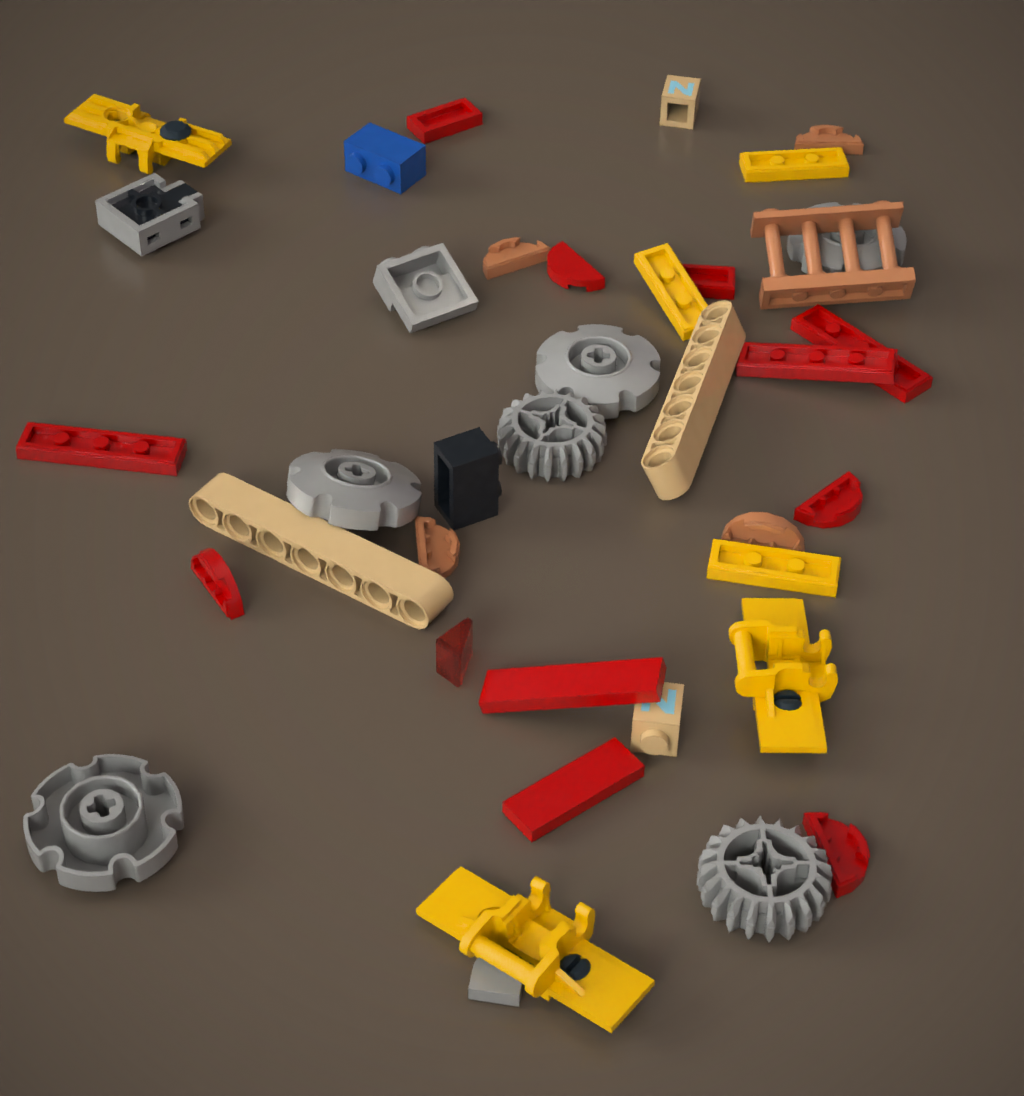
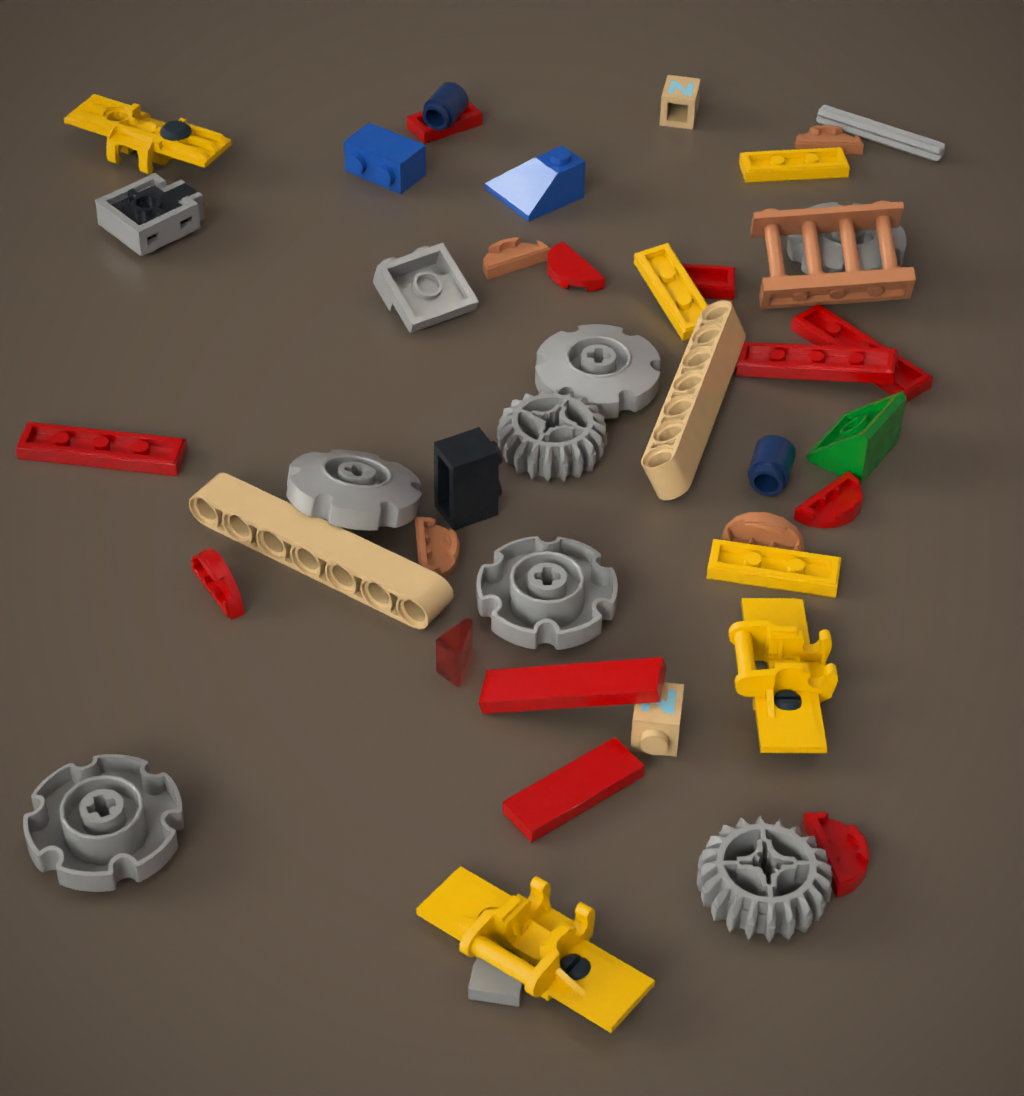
none -> dark blue brick [422,82,469,131]
none -> light grey piece [476,536,618,650]
none -> blue slope [485,146,586,222]
none -> dark blue brick [748,435,796,496]
none -> green slope [806,391,907,484]
none -> light grey axle [816,105,946,163]

